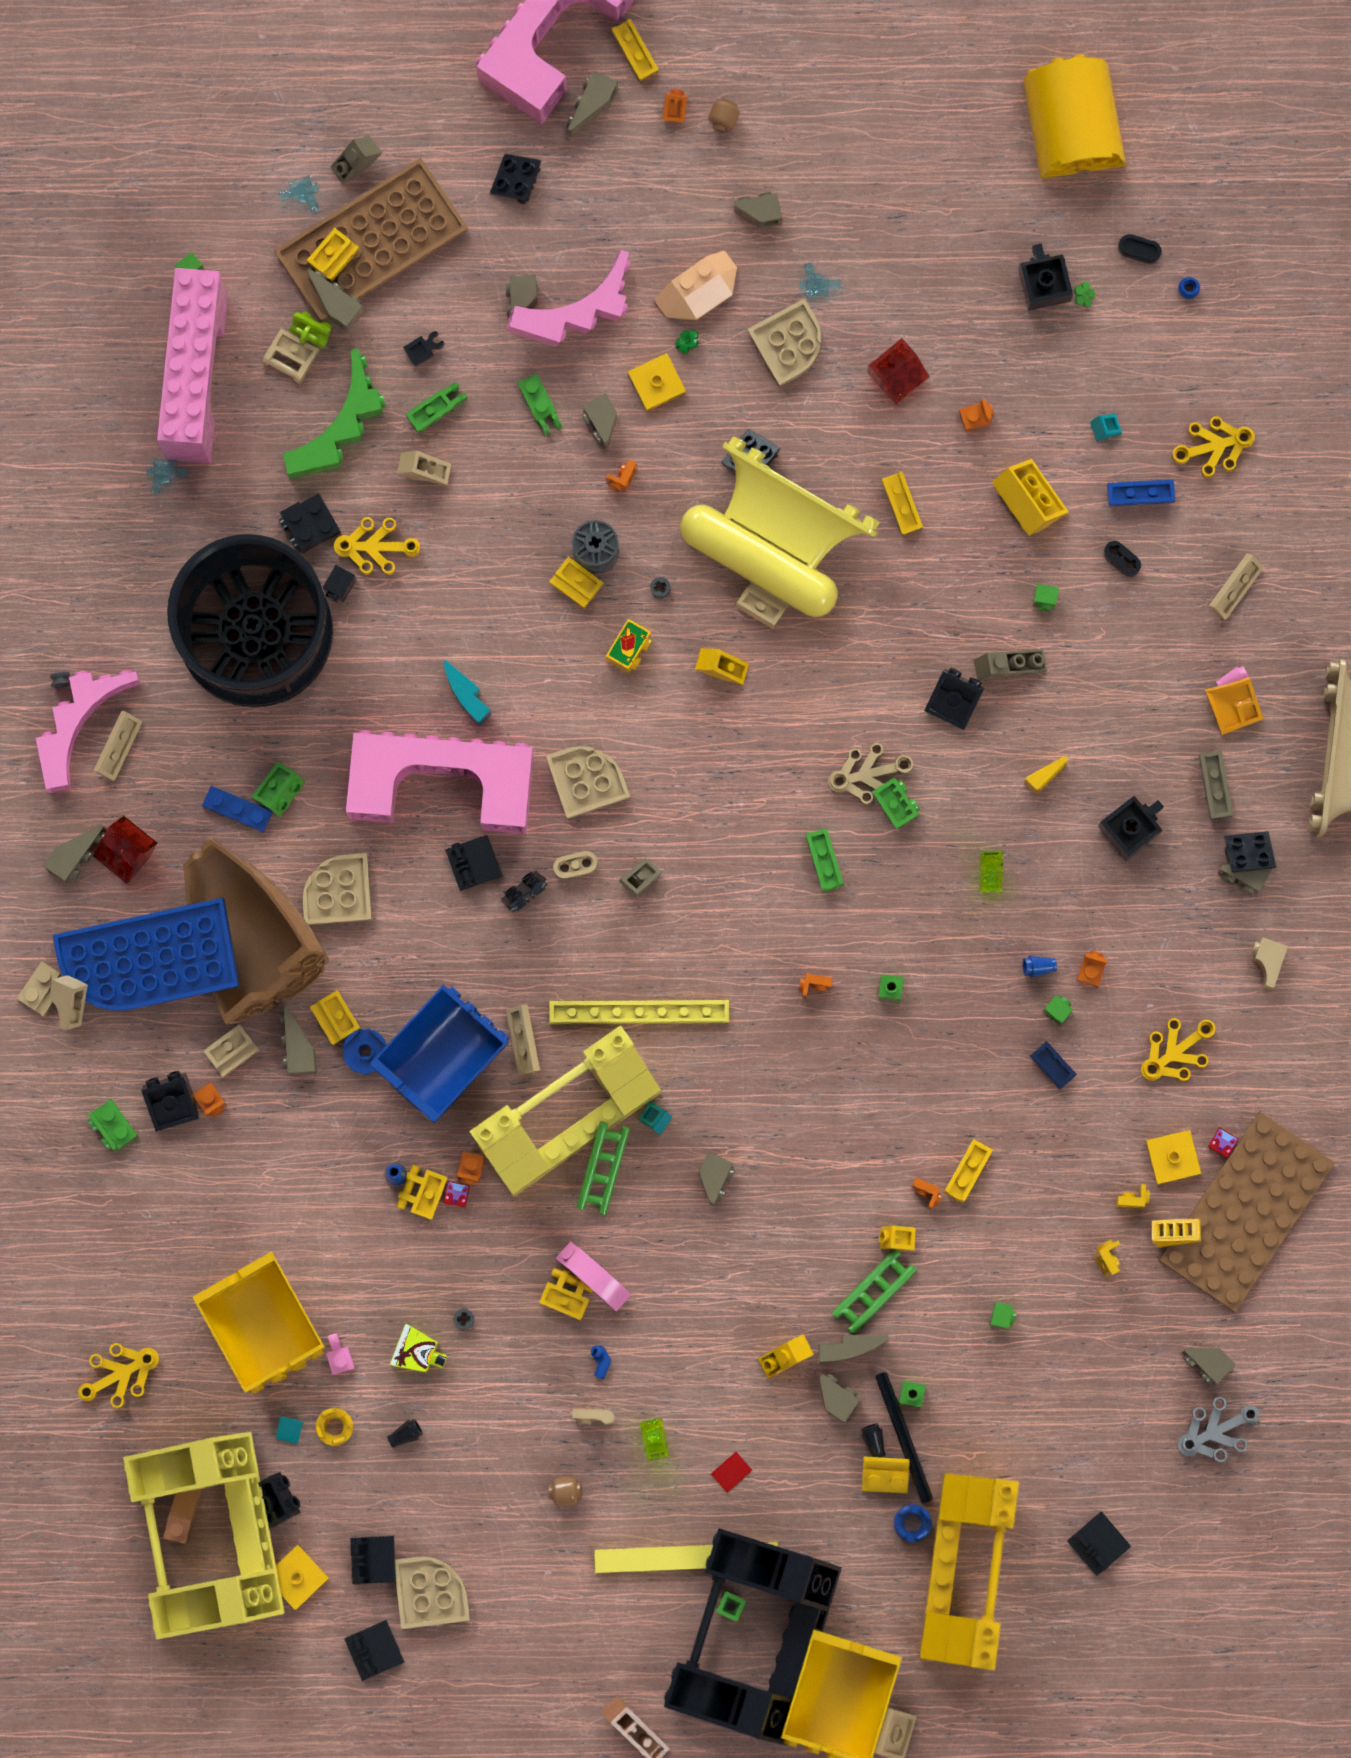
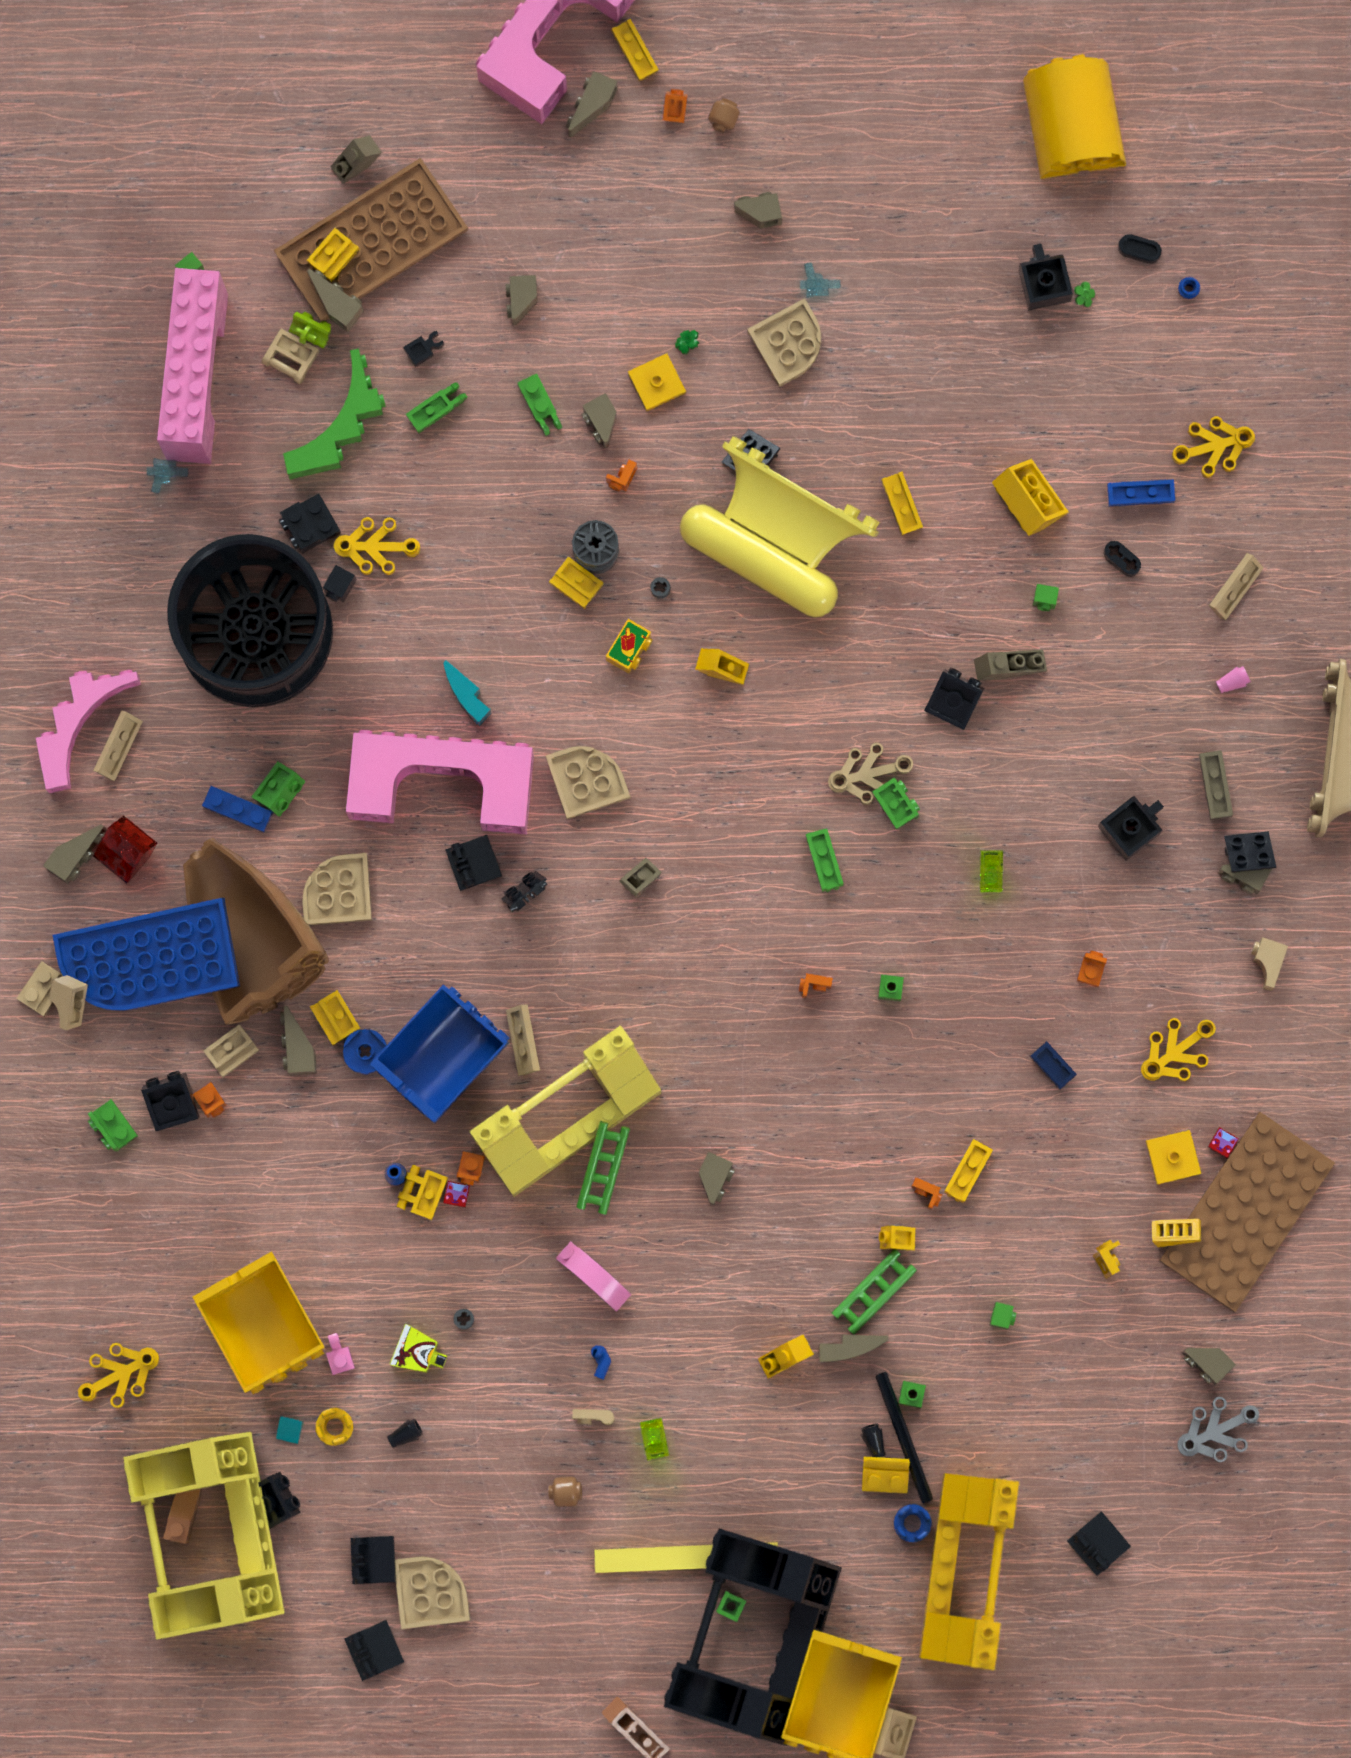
dark grey bush [50,672,70,688] -> none
yellow plate [276,1545,329,1610] -> none
clear light blue piece [279,175,320,211] -> none
tan arch [397,451,451,485] -> none
black hinge [490,154,541,205] -> none
bright pink arch [506,250,630,347] -> none
yellow plate [539,1268,593,1321] -> none
light yellow tile [549,1000,729,1024] -> none
tan plate [553,851,598,880] -> none
teal slope [638,1101,672,1135] -> none
light nougat wedge [654,251,737,320] -> none
red sticker [711,1451,752,1493] -> none
tan plate [735,582,789,629] -> none
dark tan slope [819,1373,860,1423] -> none
clear red slope [867,338,929,405] -> none
orange bracket [959,399,994,432] -> none
blue cone [1022,955,1057,978] -> none
yellow slope [1024,756,1068,794] -> none
bright green plate [1043,995,1073,1026] -> none
teal slope [1090,413,1122,441] -> none
yellow bracket [1116,1184,1150,1209] -> none
light orange plate [1204,677,1264,735] -> none

